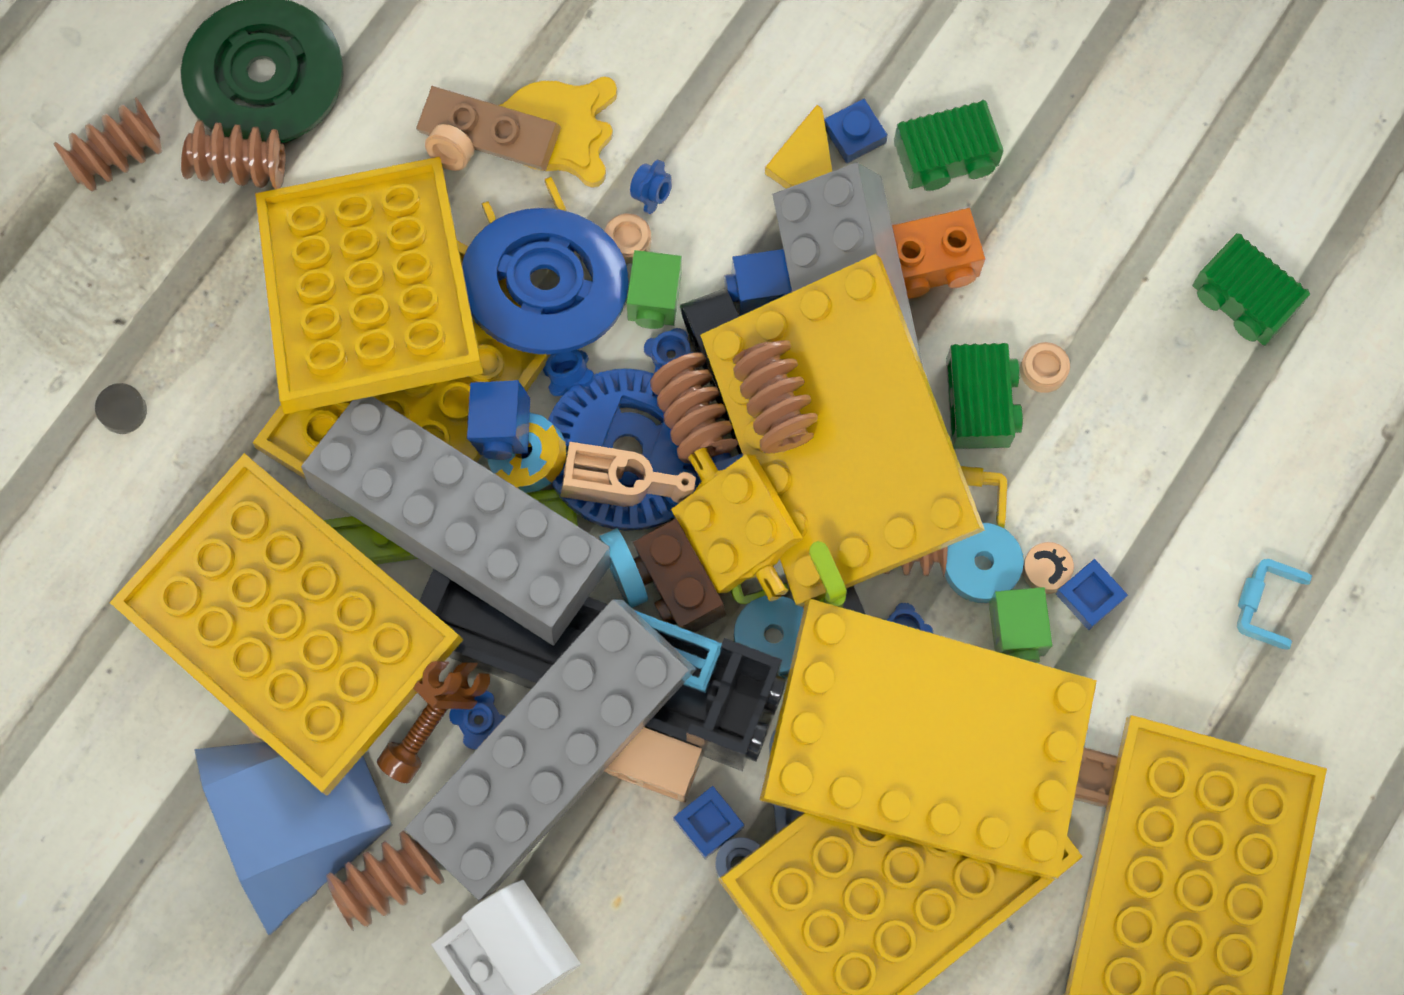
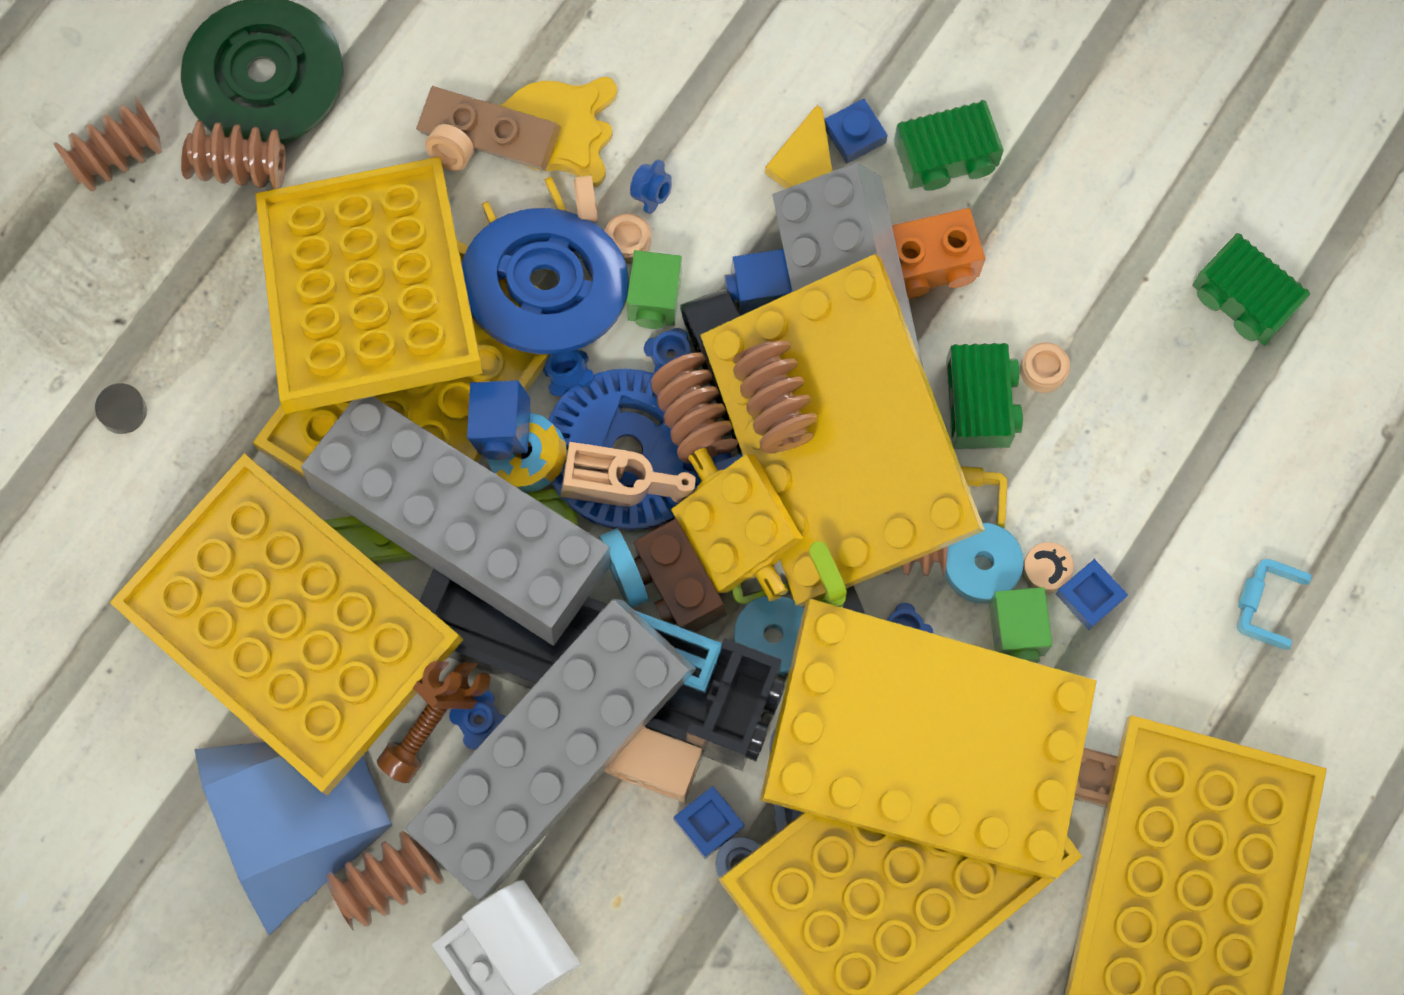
none -> light nougat tile [573,175,598,223]

